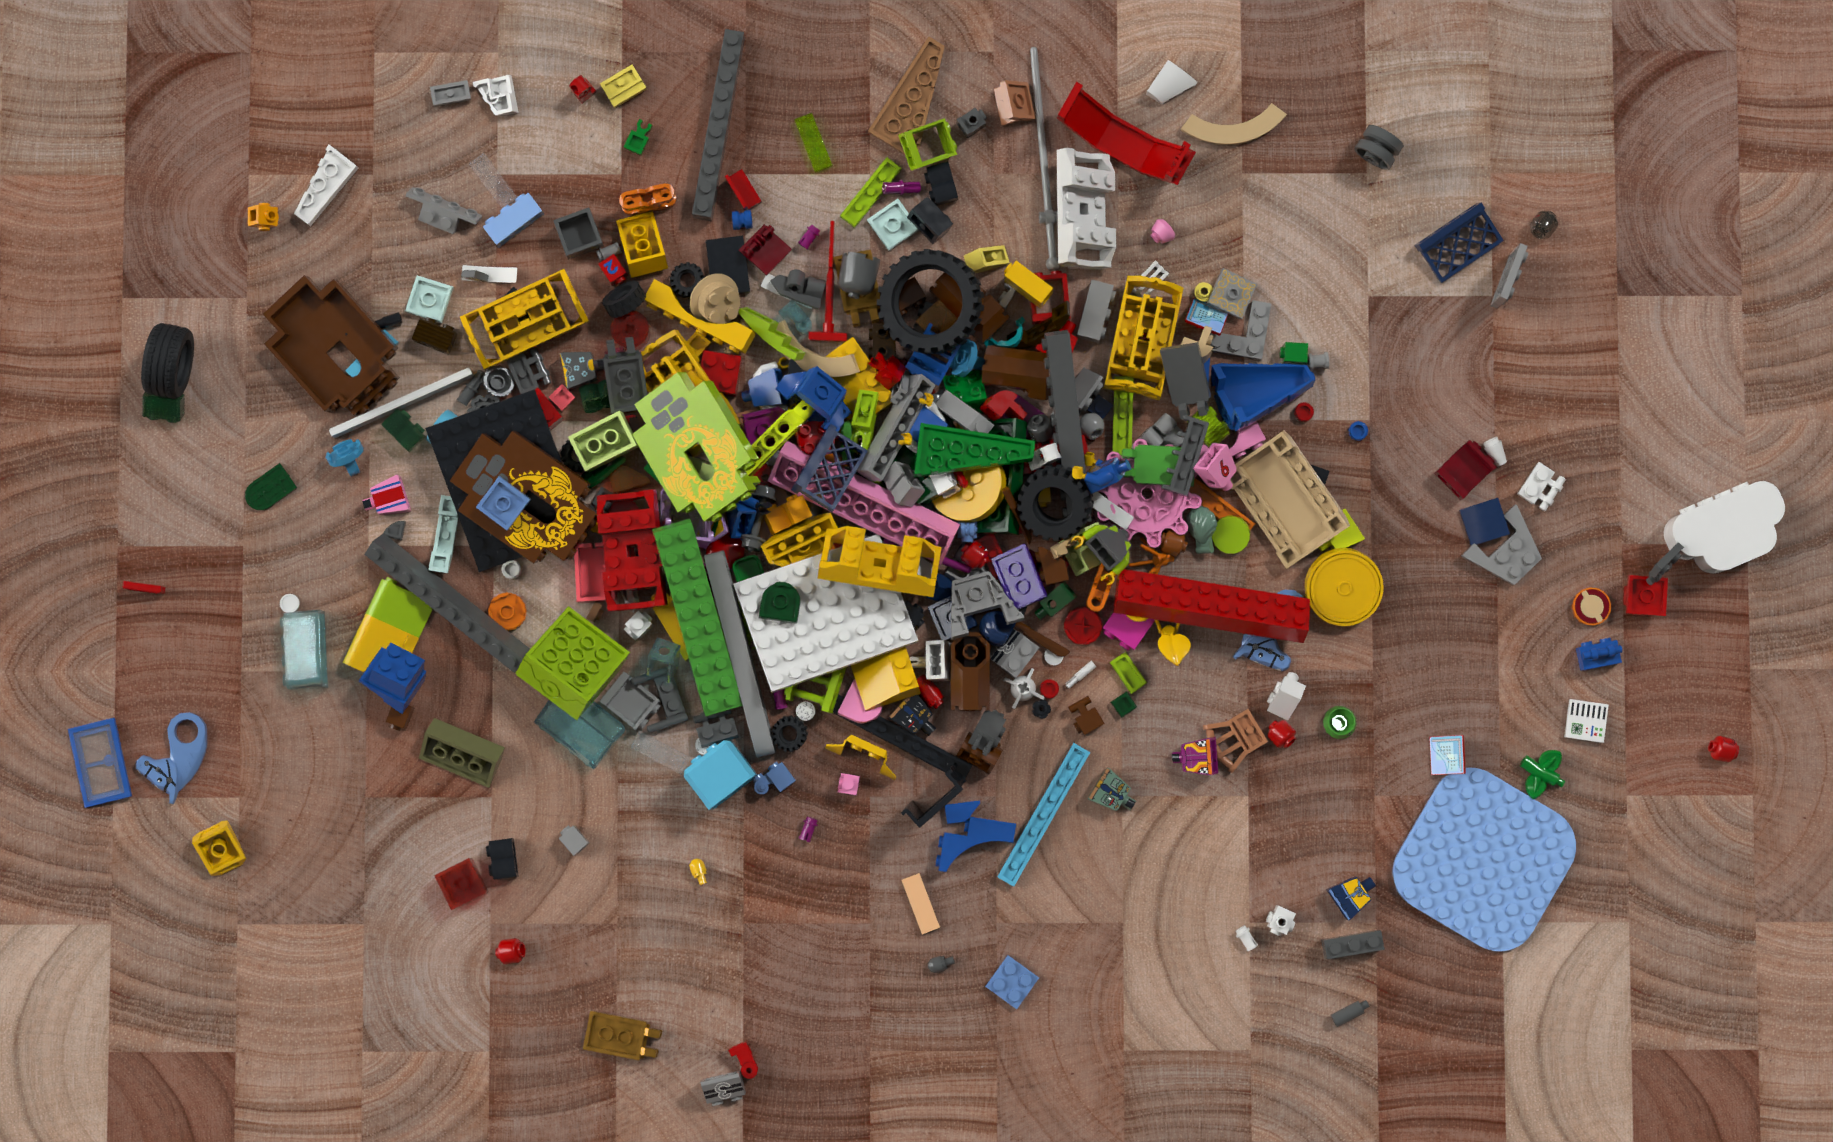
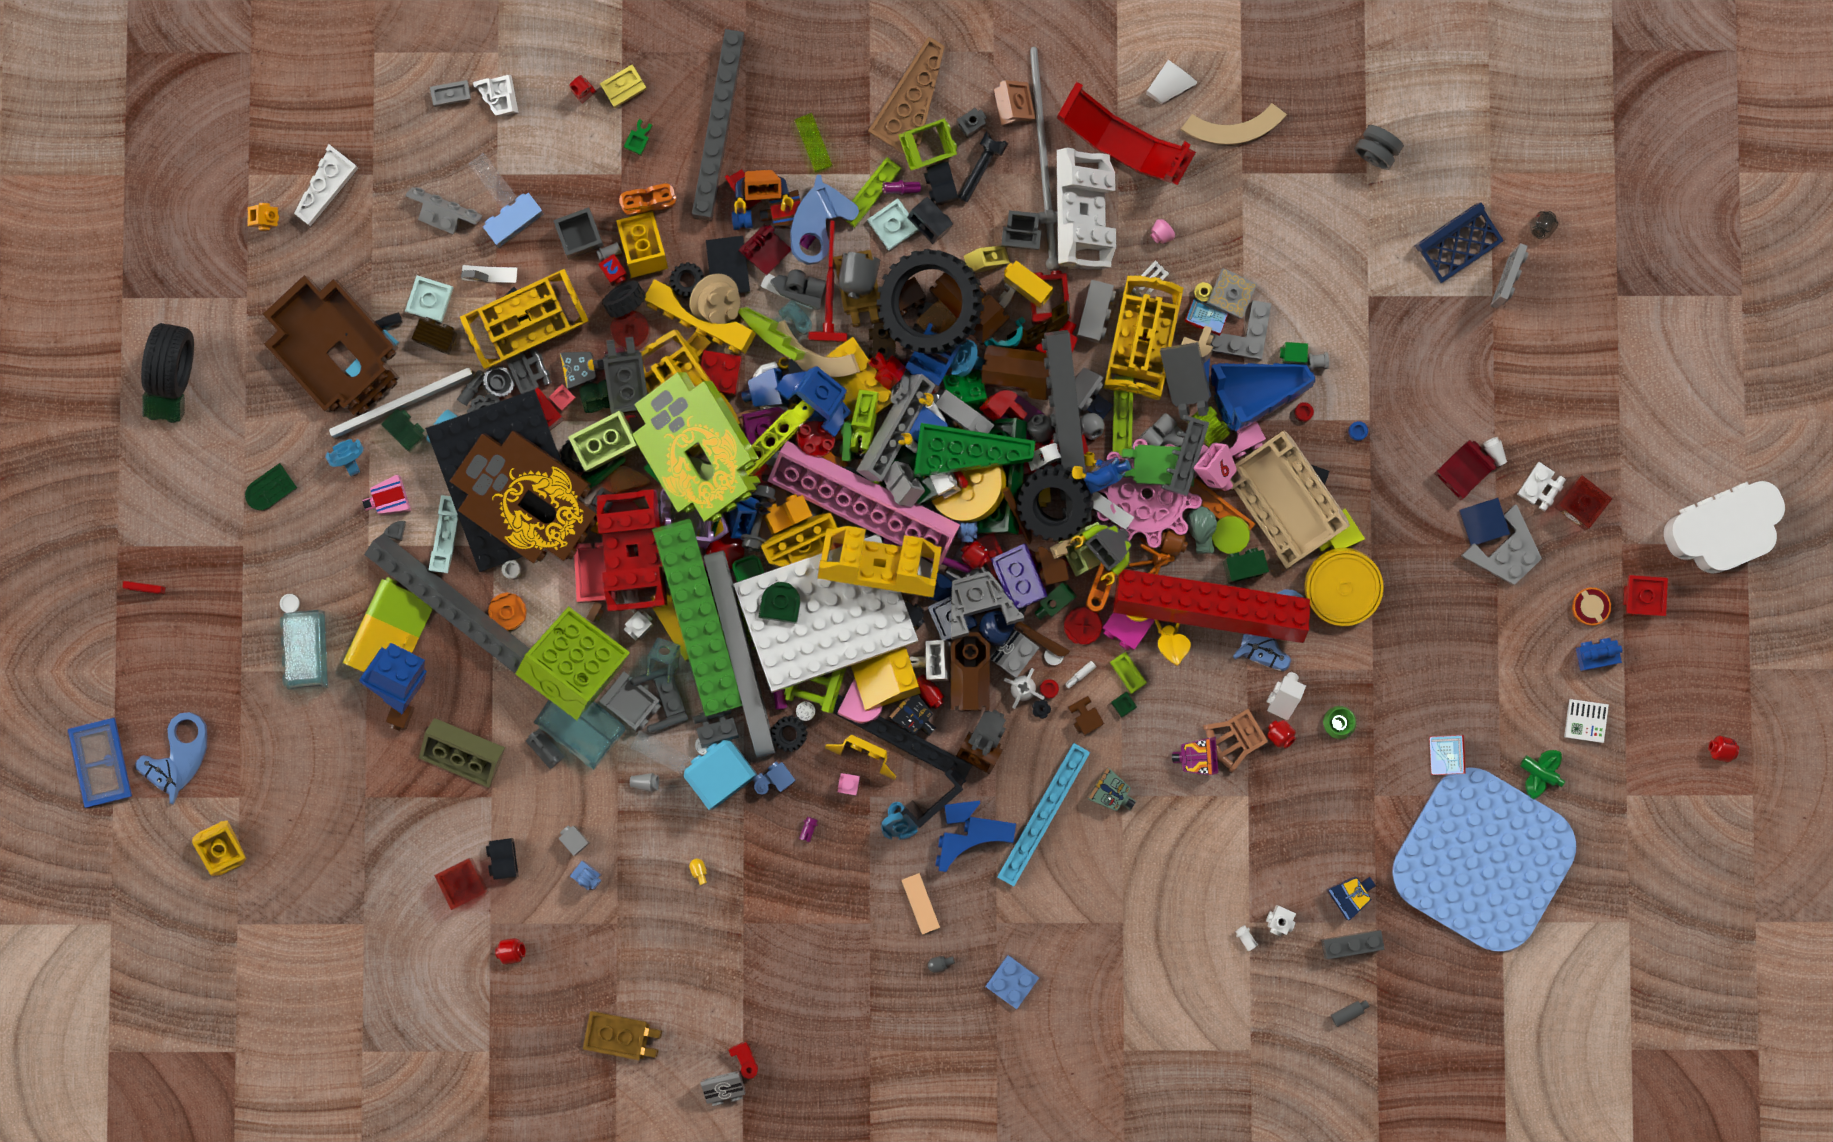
medium blue plate [476,476,531,531] -> none
dark blue fence [791,424,868,512] -> none
dark grey plate [1646,542,1684,585] -> none
none -> dark grey hinge [525,728,565,770]
none -> medium blue brick [570,861,602,890]
none -> light grey cone [630,773,659,792]
none -> orange torso [734,170,793,214]
none -> torso [760,190,801,229]
none -> medium blue animal [790,175,859,265]
none -> dark azure tile [881,802,918,840]
none -> black piece [958,131,1009,203]
none -> dark grey plate [1001,210,1041,250]
none -> dark green brick [1223,547,1269,584]
none -> clear red brick [1554,475,1613,531]

